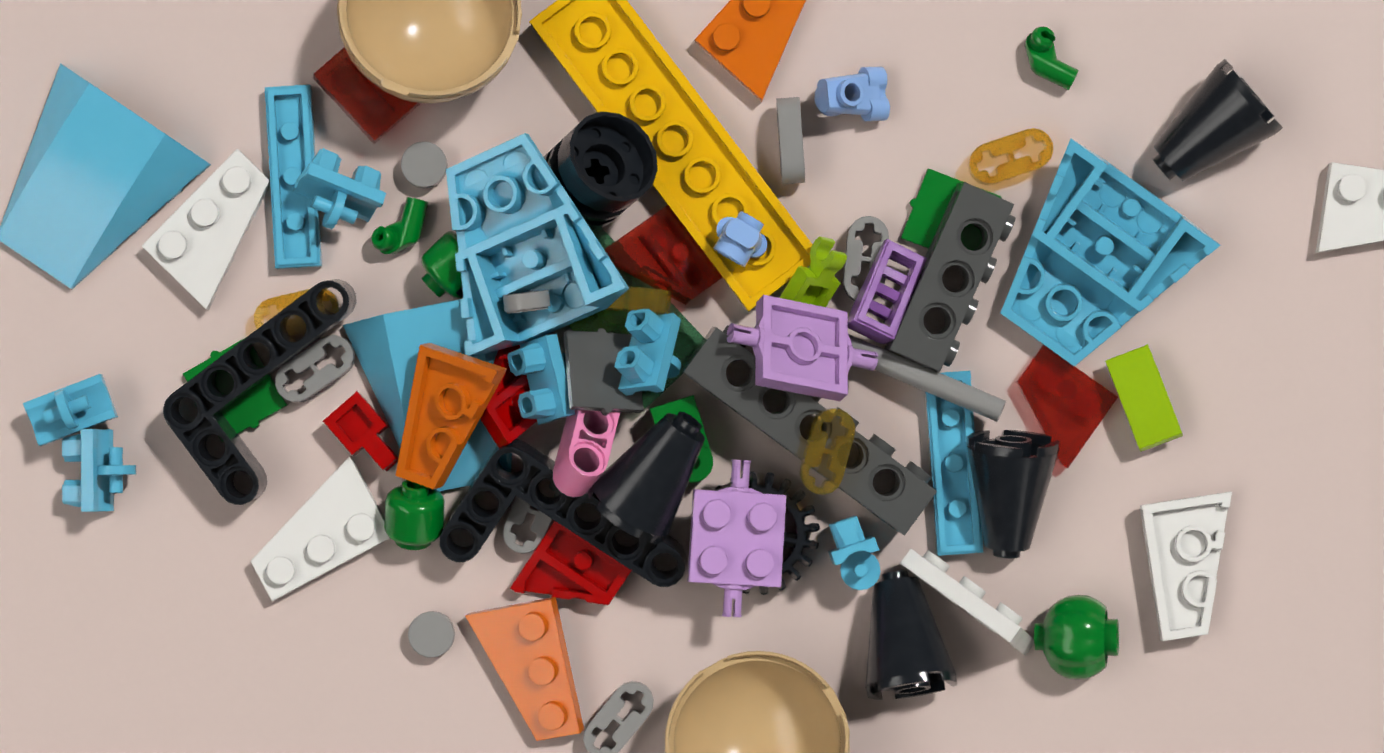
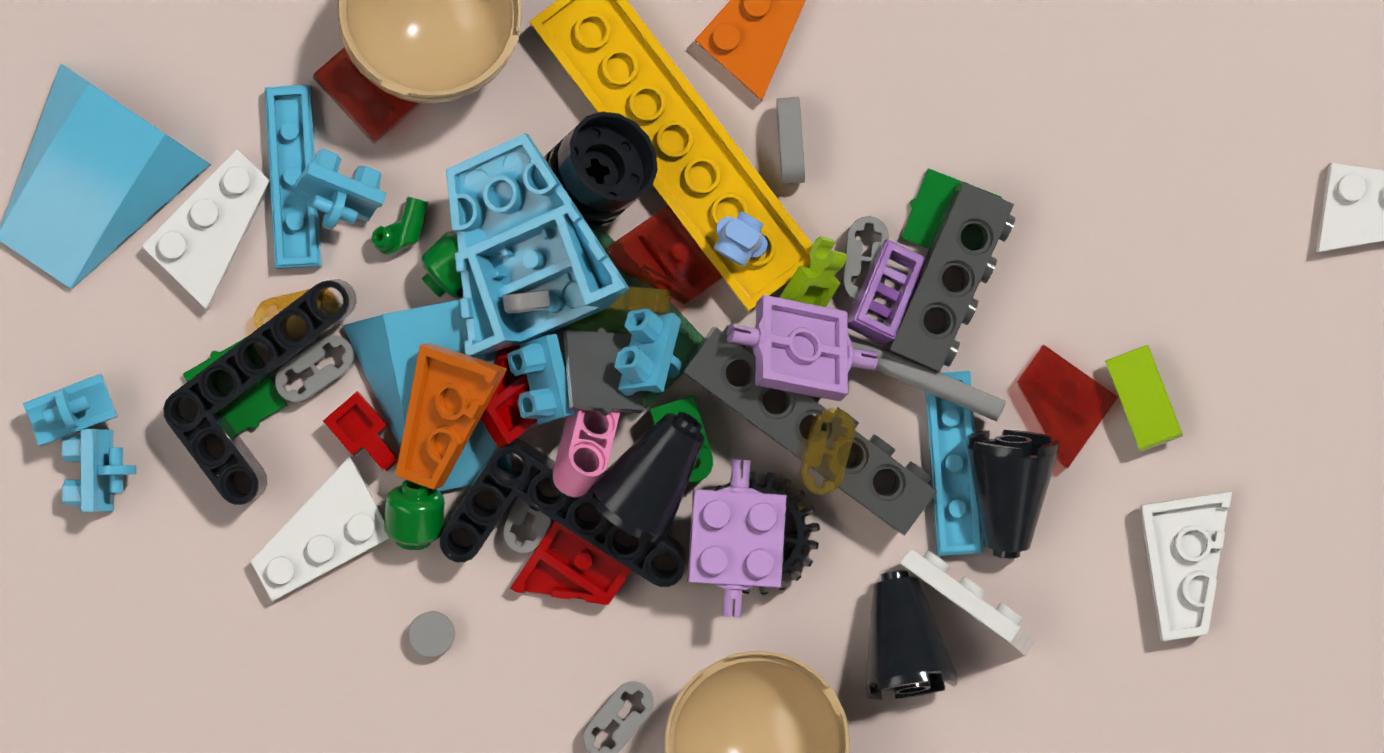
light grey tile [401,141,448,188] -> none
orange wing [465,597,584,741] -> none
light blue plate [814,66,890,121] -> none
medium azure hips [828,516,881,590] -> none
clear yellow beam [968,128,1054,185] -> none
medium azure wedge [1000,138,1221,366] -> none
green arm [1025,26,1079,90] -> none
green plant [1034,595,1119,680] -> none
black cone [1153,59,1283,181] -> none

